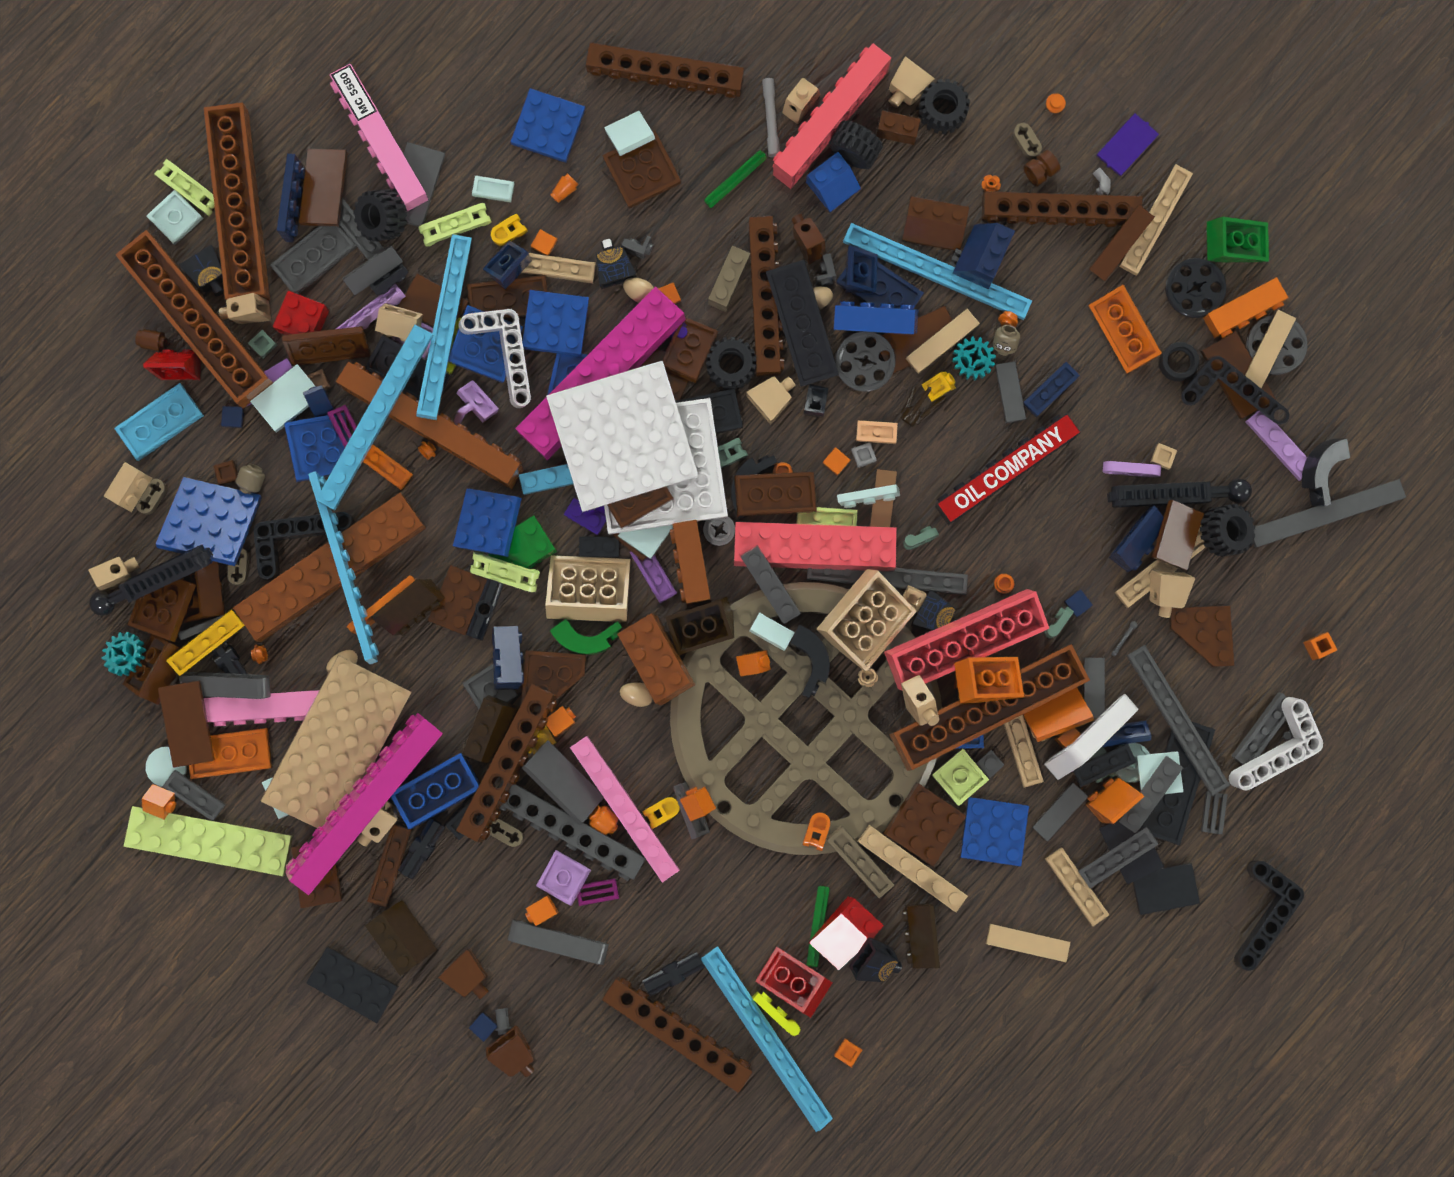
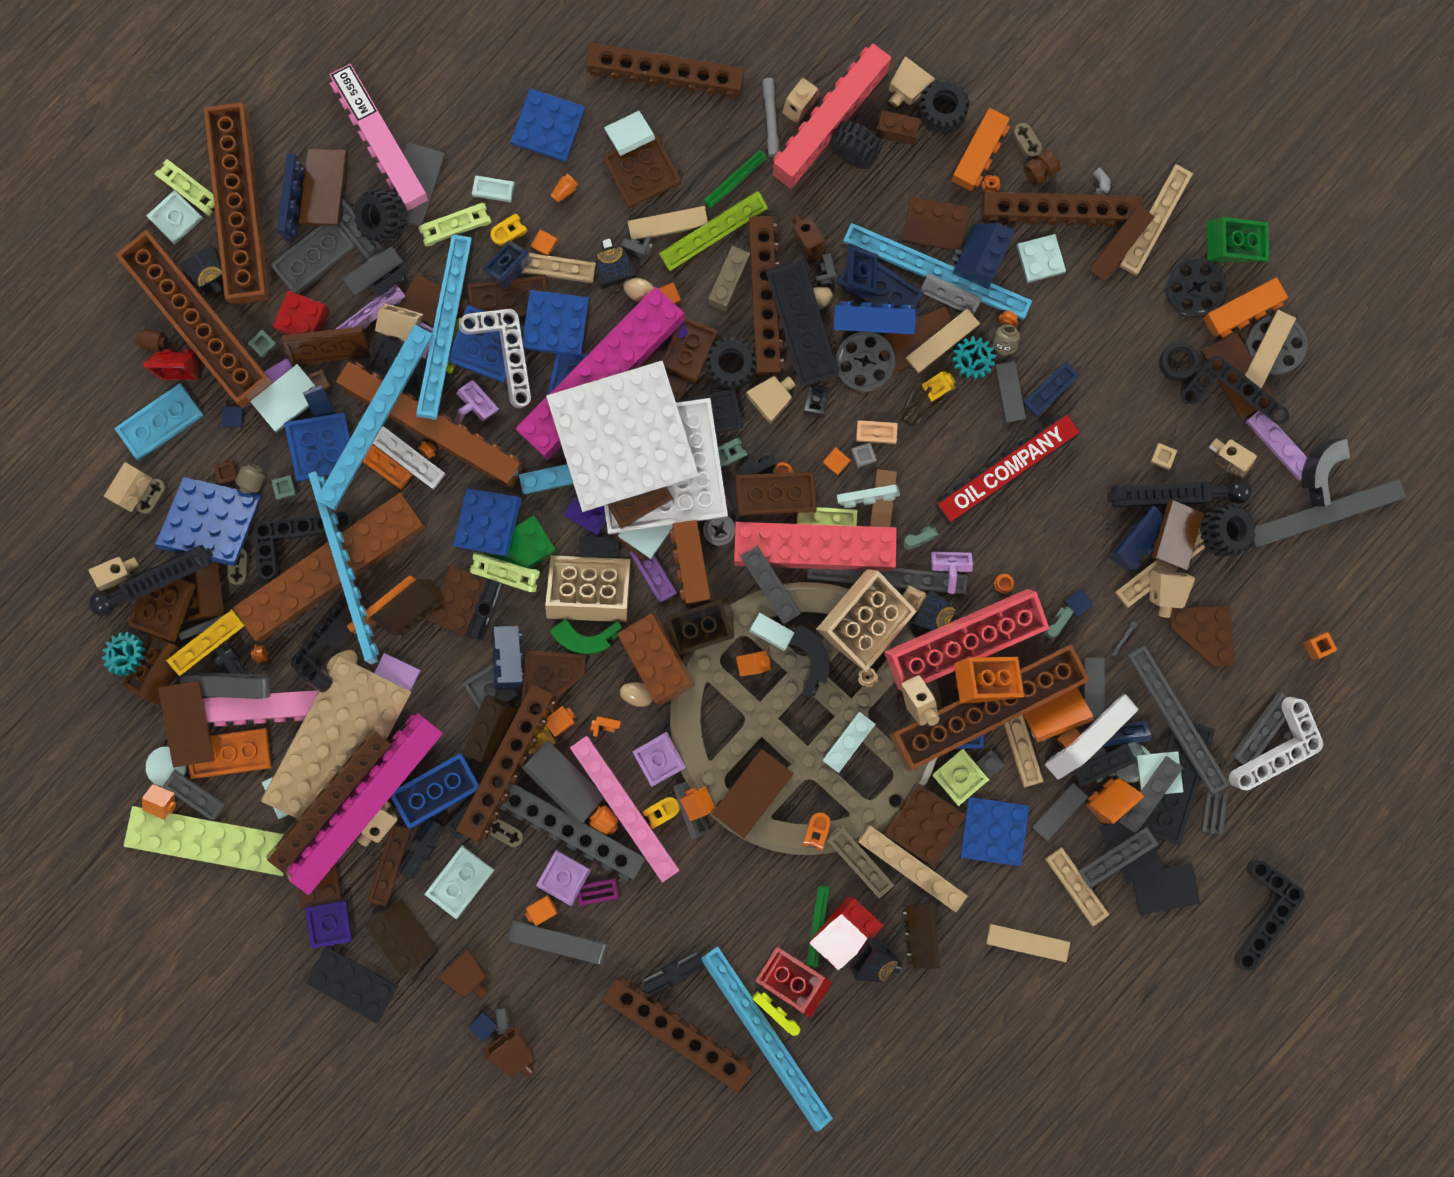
tan torso [219,293,271,324] -> none
magenta tile [327,405,357,449] -> none
blue slope [806,152,861,212] -> none
orange tile [834,1038,862,1068] -> none
orange plate [1046,93,1066,113] -> none
orange slope [1089,285,1162,374] -> none
dark purple piece [1096,114,1159,177] -> none
lavender beam [1103,461,1161,477] -> none
none -> reddish brown brick [266,729,391,873]
none -> sand green plate [271,475,297,500]
none -> black beam [291,595,369,693]
none -> dark purple plate [305,900,353,949]
none -> white plate [373,426,446,490]
none -> lavender tile [375,653,421,691]
none -> light aqua tile [424,845,494,919]
none -> orange bracket [590,716,622,737]
none -> tan tile [628,206,708,241]
none -> lavender tile [632,732,686,787]
none -> lime tile [659,191,768,271]
none -> reddish brown tile [712,749,794,839]
none -> light aqua plate [822,712,875,773]
none -> light grey tile [921,273,982,316]
none -> lavender plate [931,552,973,594]
none -> orange brick [951,107,1010,192]
none -> light aqua plate [1016,234,1066,283]
none -> tan torso [1209,438,1257,479]

